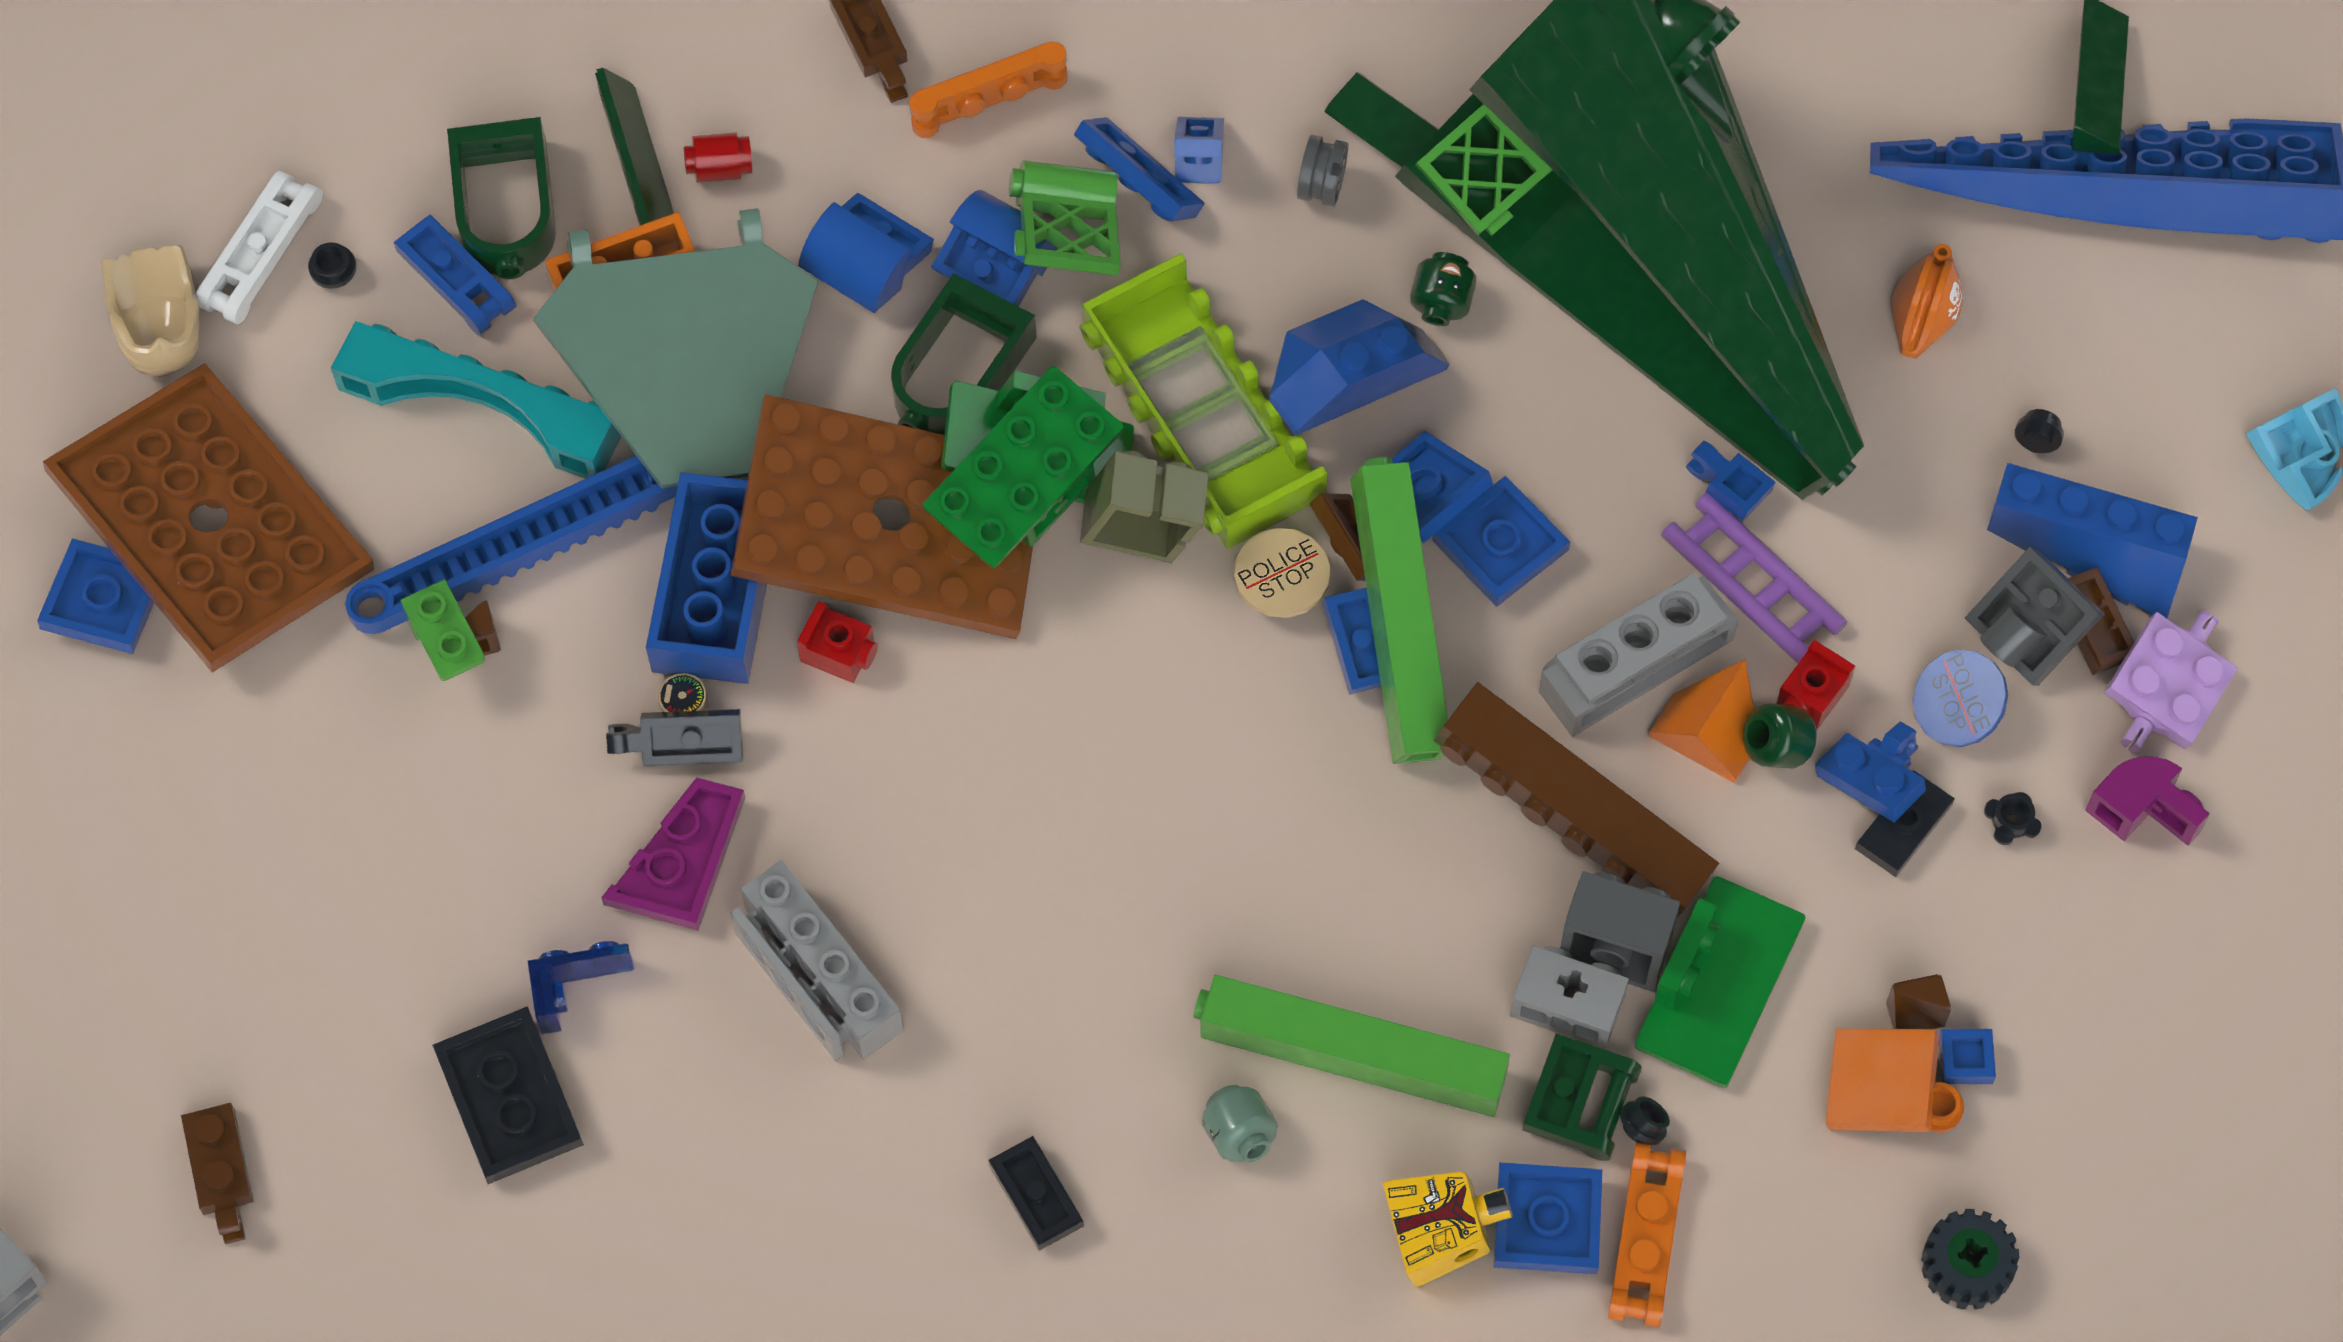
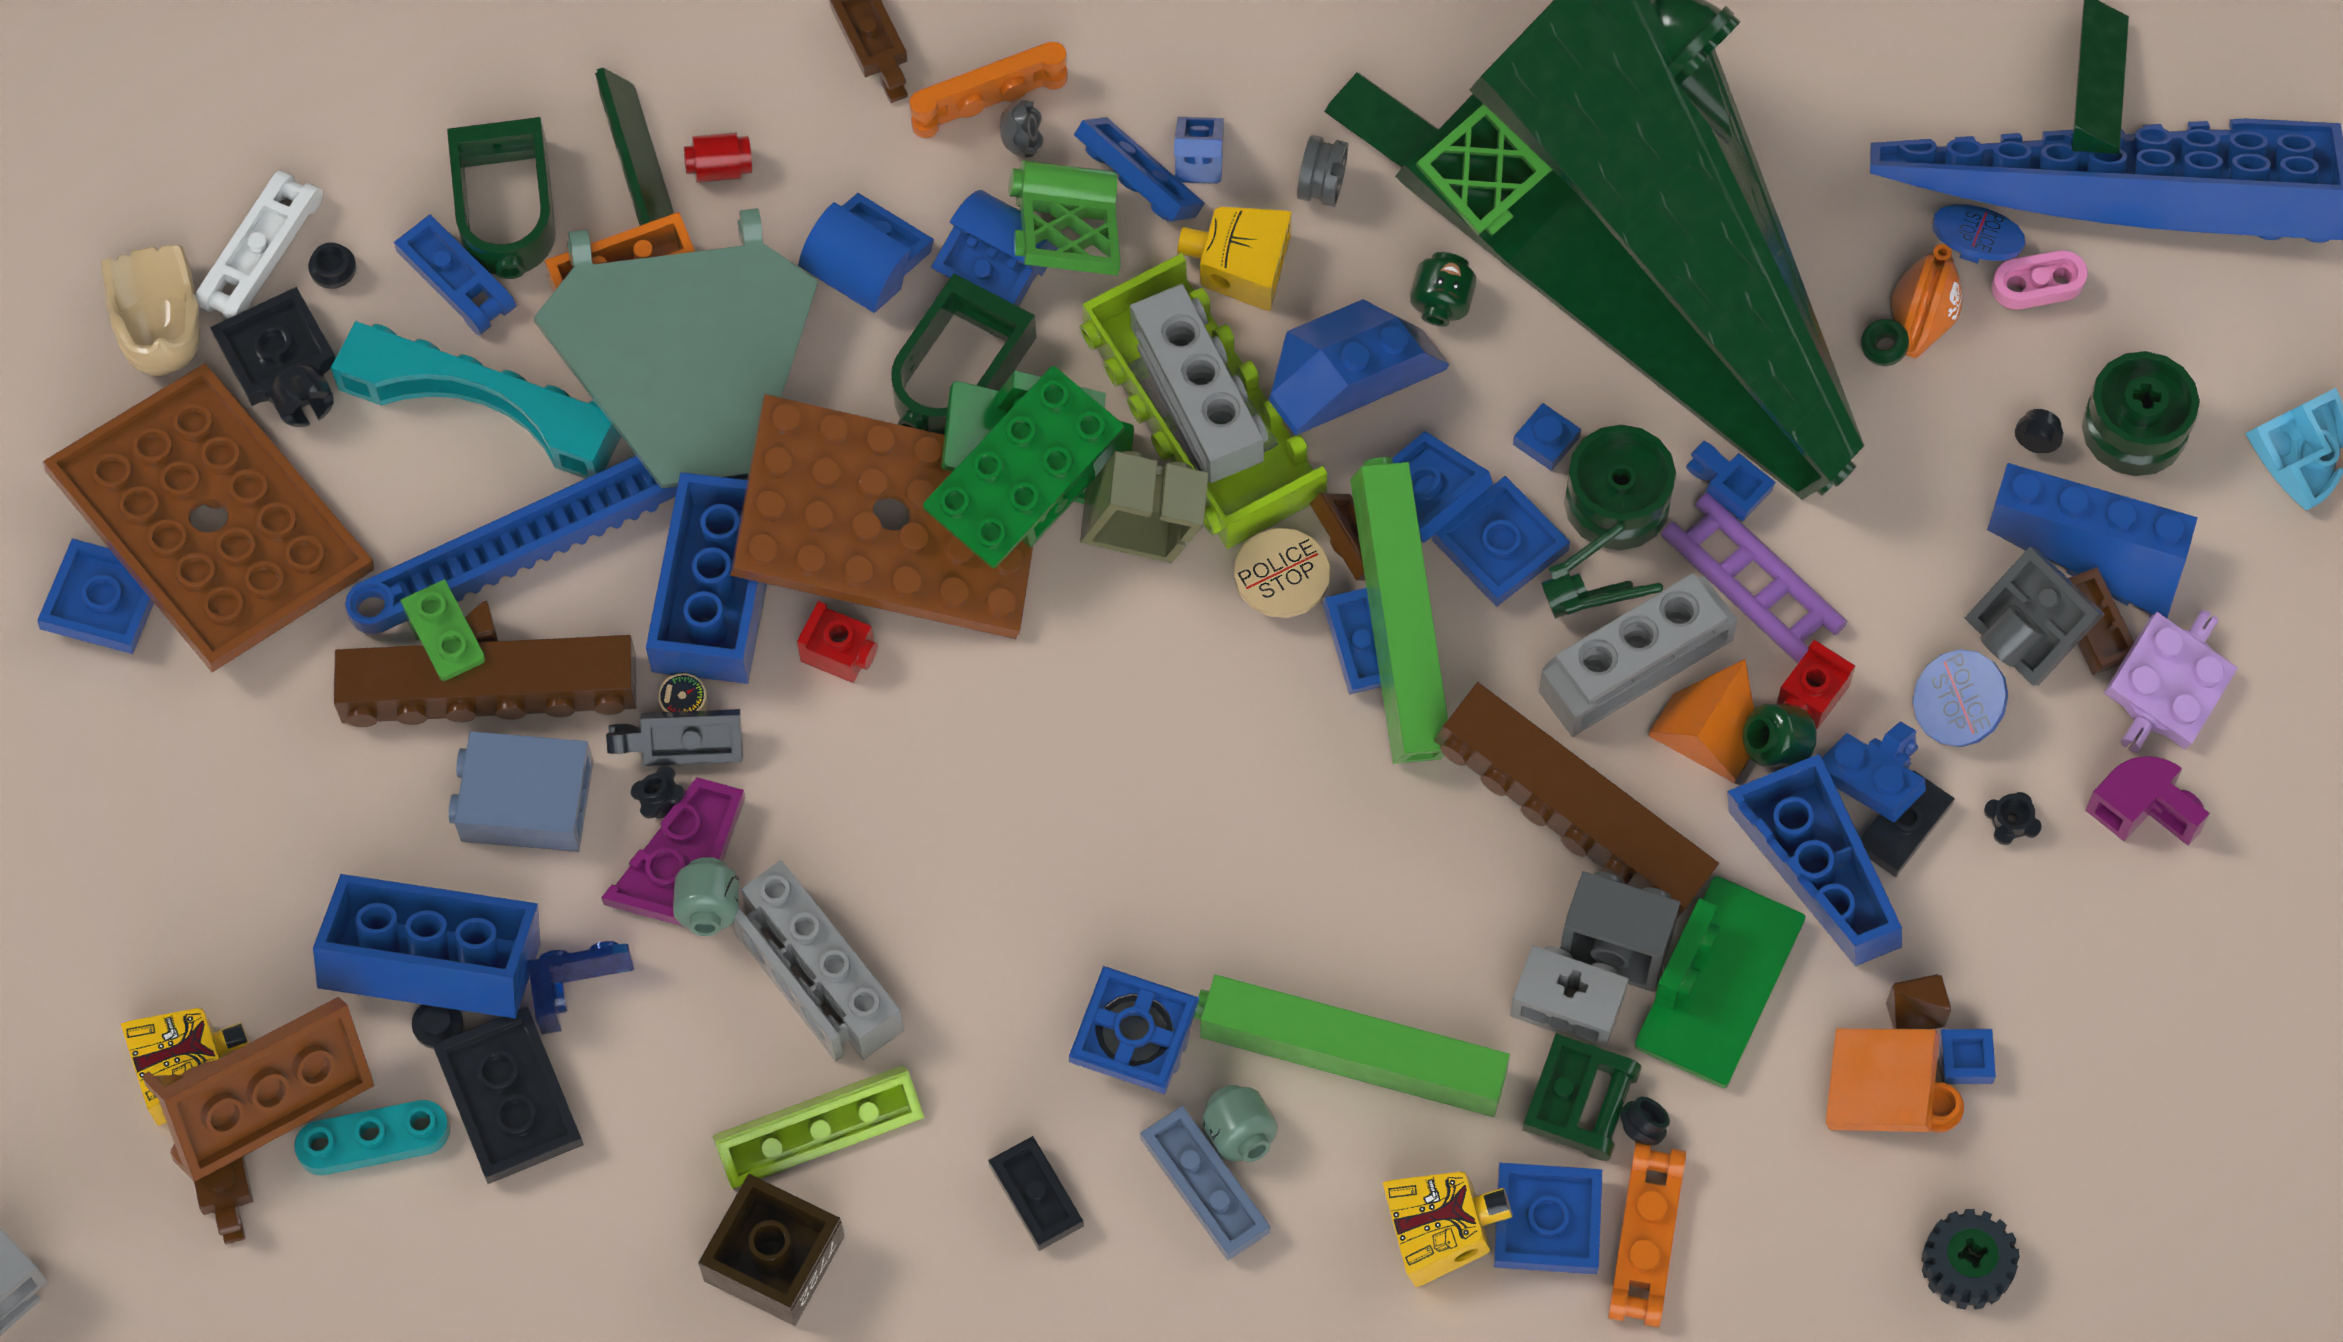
none -> torso [120,1008,250,1126]
none -> dark orange plate [143,997,375,1182]
none -> black plate [210,287,336,427]
none -> teal plate [294,1100,450,1175]
none -> blue brick [313,874,540,1019]
none -> reddish brown brick [334,635,636,727]
none -> black plate [412,1004,463,1049]
none -> sand blue brick [449,731,593,852]
none -> black plate [630,766,685,819]
none -> sand green head [673,857,739,936]
none -> dark brown brick [698,1173,844,1326]
none -> lime slope [712,1065,925,1189]
none -> dark grey plate [1000,100,1043,157]
none -> blue piece [1069,966,1199,1094]
none -> light grey brick [1130,284,1268,483]
none -> sand blue plate [1140,1105,1270,1261]
none -> yellow torso [1177,207,1292,311]
none -> blue plate [1513,403,1581,471]
none -> dark green plant [1541,523,1663,619]
none -> dark green wheel [1564,424,1676,550]
none -> blue wedge [1727,754,1902,967]
none -> dark green plate [1861,319,1909,366]
none -> blue piece [1932,204,2025,264]
none -> bright pink plate [1991,250,2088,310]
none -> dark green wheel [2082,351,2200,476]

